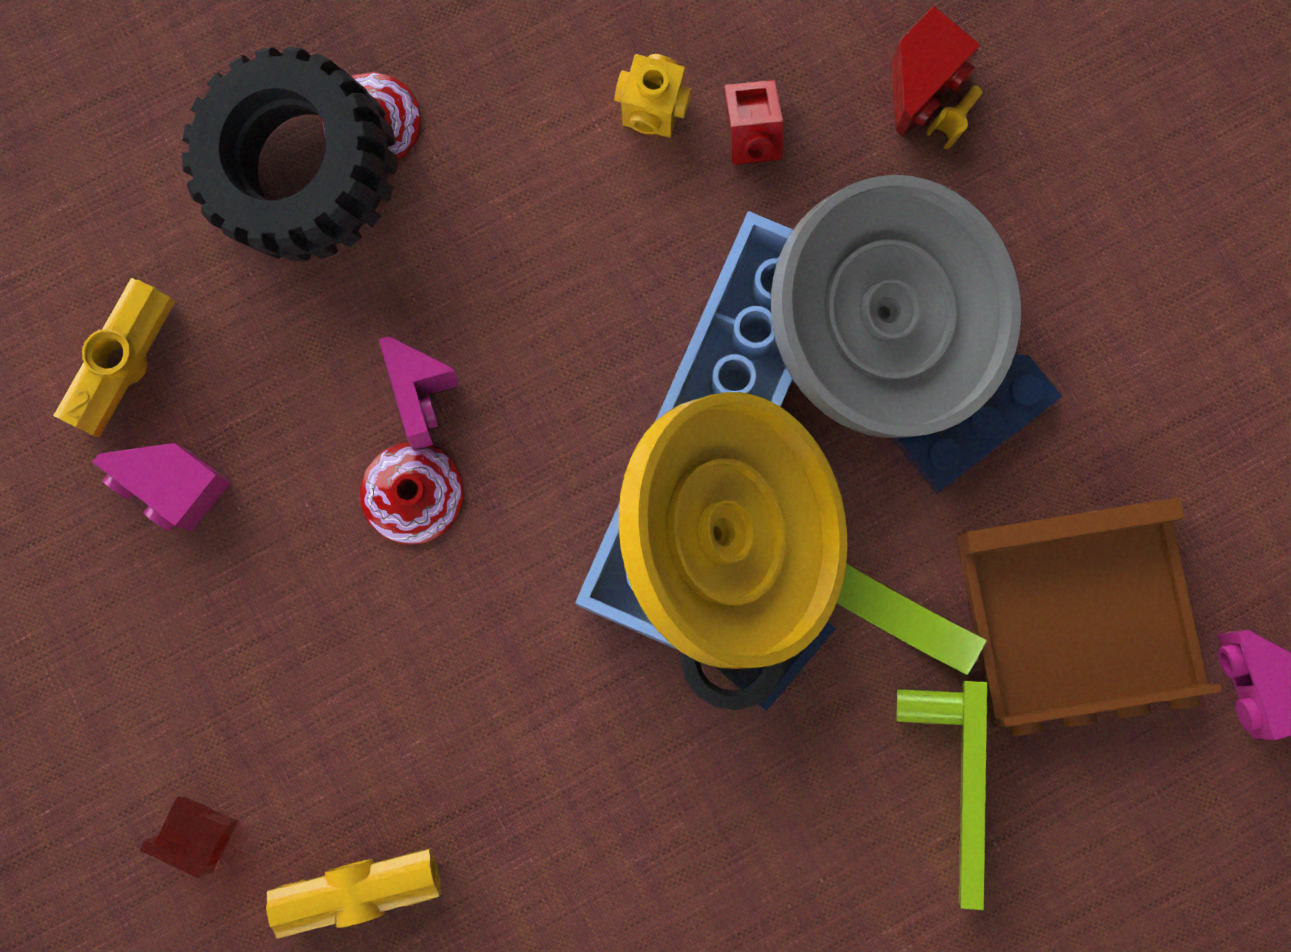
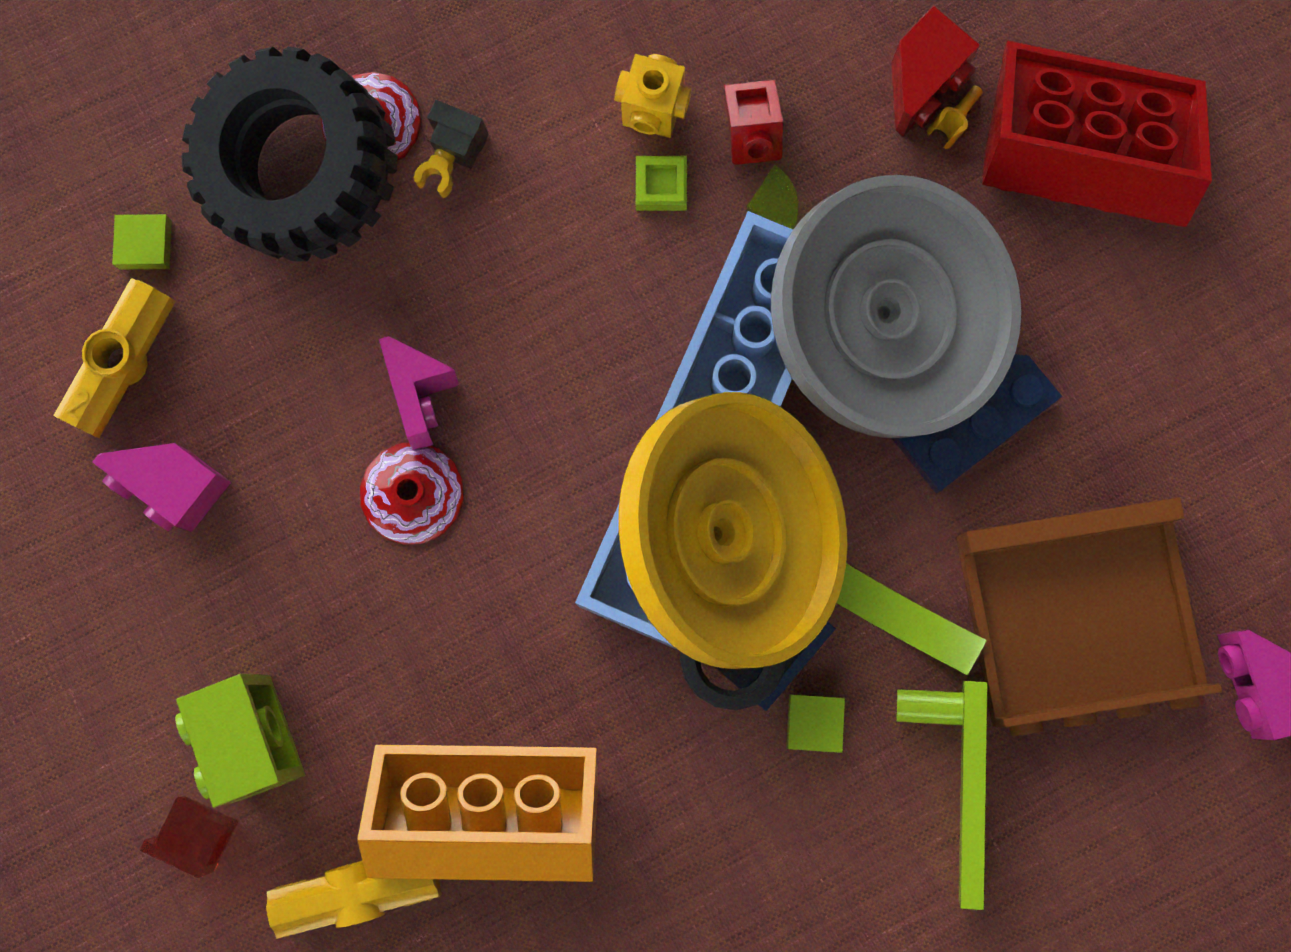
none -> lime tile [112,214,172,270]
none -> lime brick [175,674,306,808]
none -> light orange brick [357,745,598,882]
none -> pearl dark grey piece [414,99,489,198]
none -> lime tile [636,156,687,211]
none -> clear neon green tile [746,165,798,229]
none -> lime tile [786,694,845,753]
none -> red slope [982,40,1212,227]

